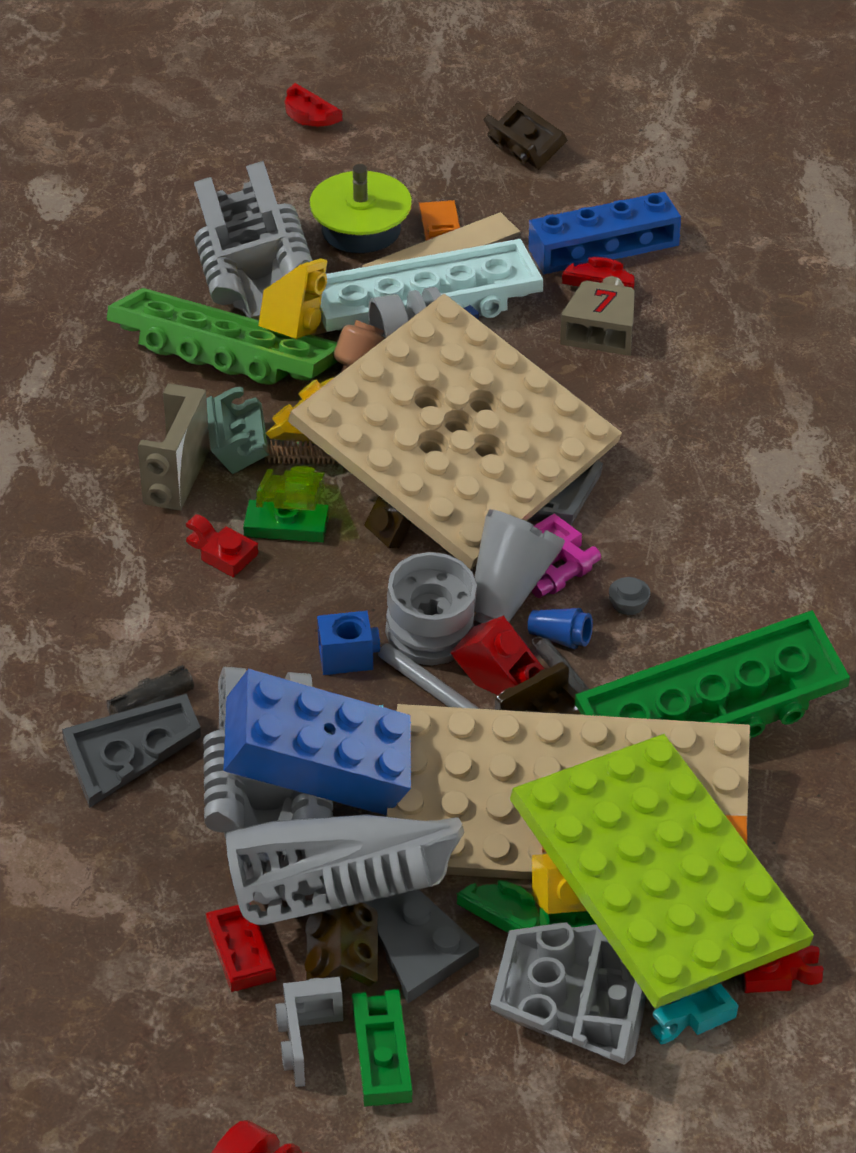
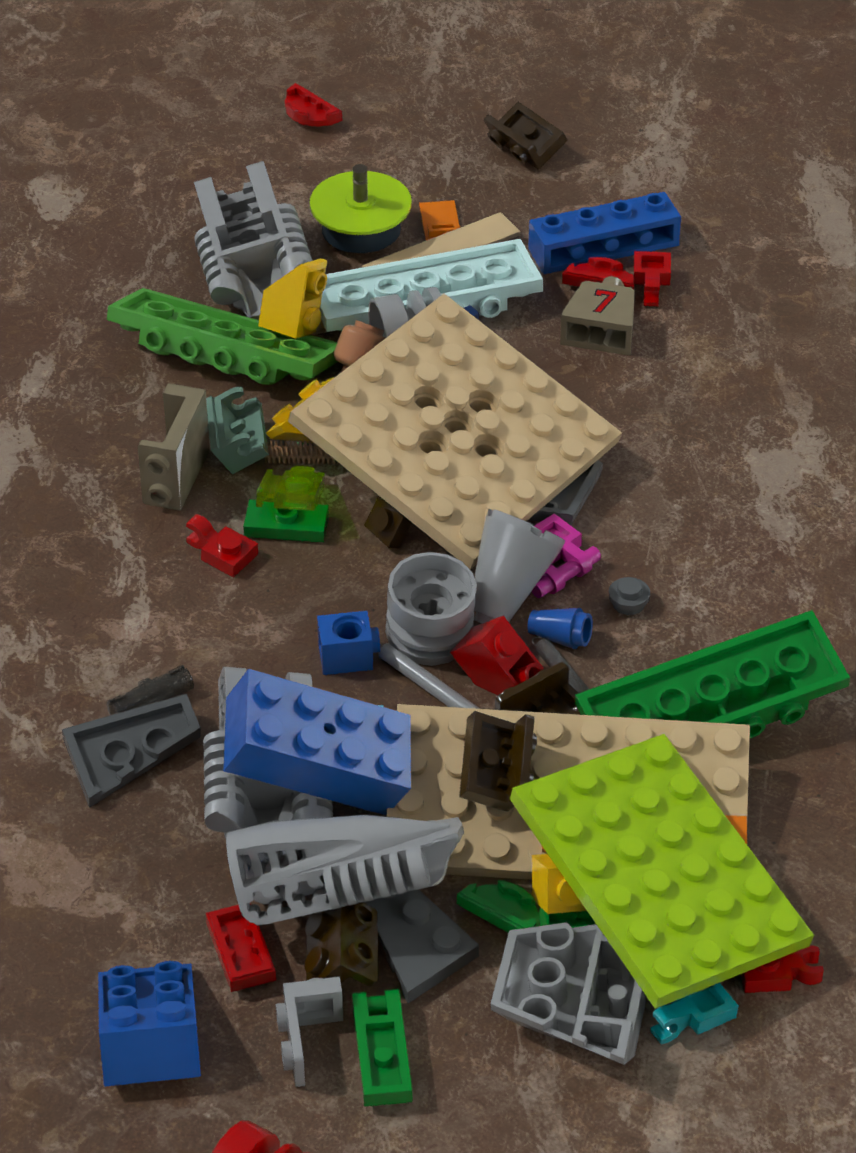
none -> blue slope [98,961,201,1087]
none -> dark brown bracket [459,711,537,812]
none -> red plate [633,251,671,307]

